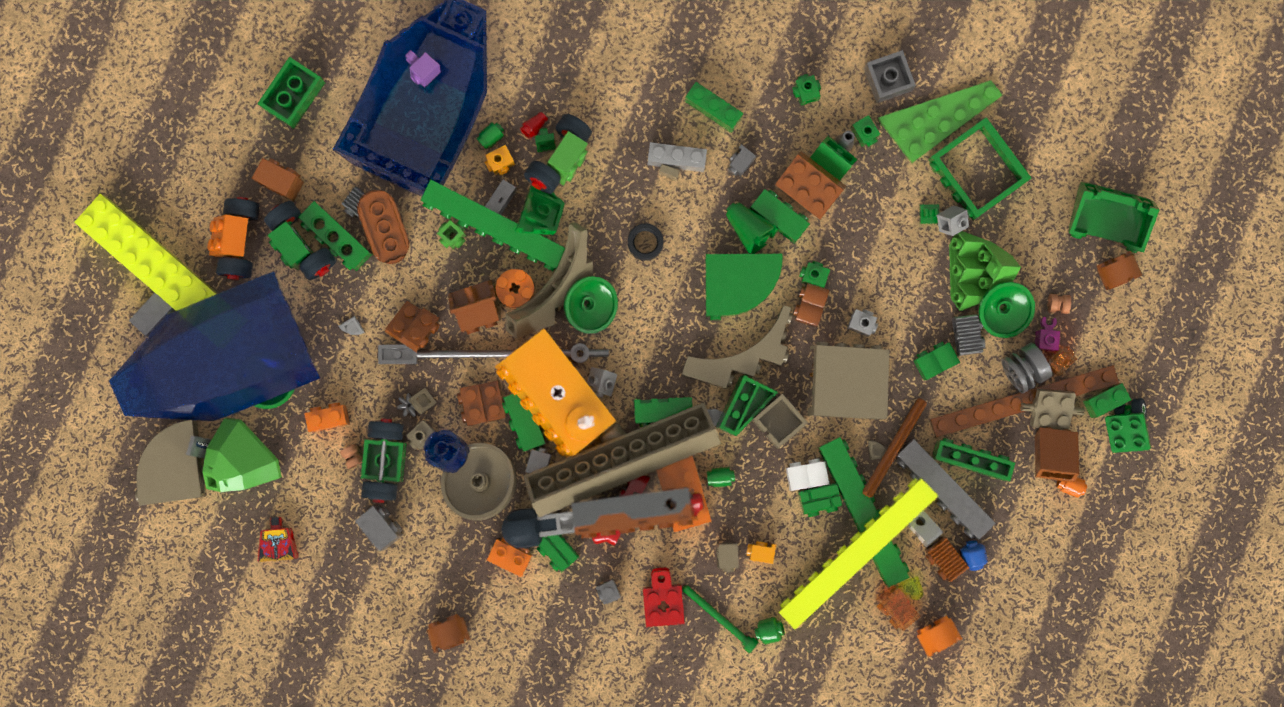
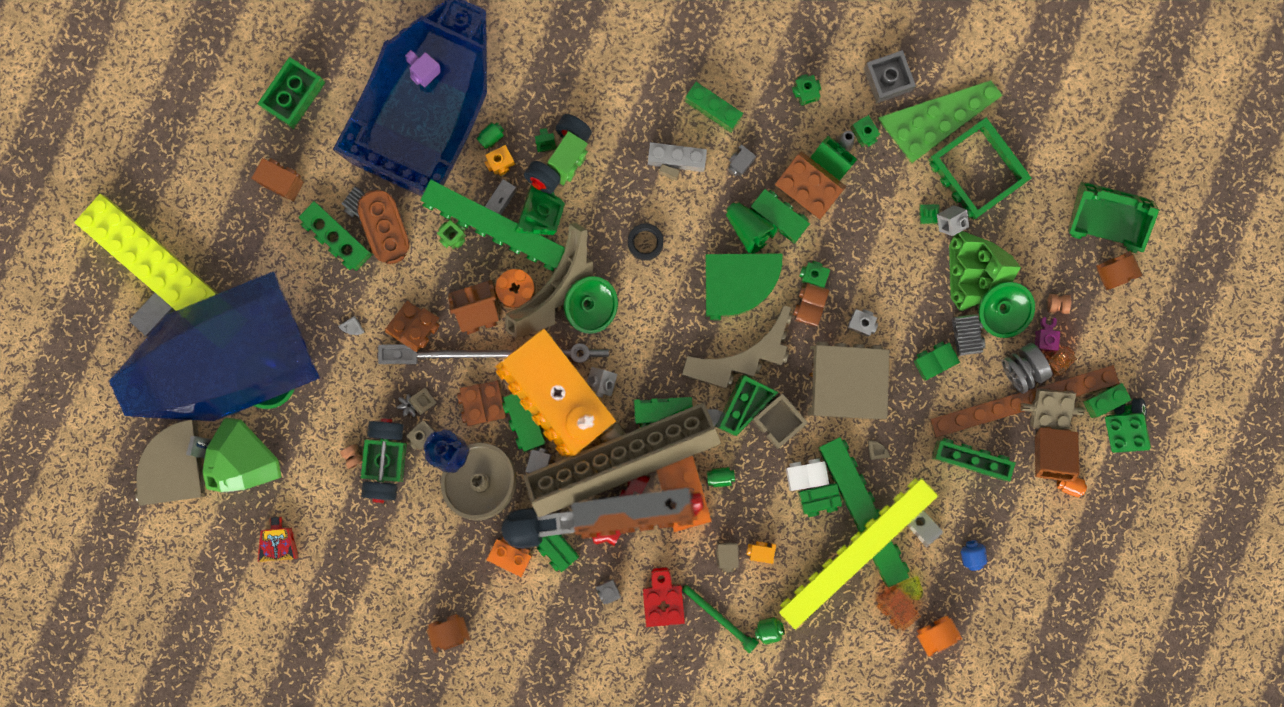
brick [207,197,259,280] -> none
brick [264,201,336,280] -> none
orange brick [304,402,350,433] -> none
flat silver brick [355,505,403,552] -> none
red cone [520,112,548,139] -> none
dark orange axle [862,398,927,498] -> none
flat silver brick [896,439,996,540] -> none
dark orange brick [924,536,969,582] -> none

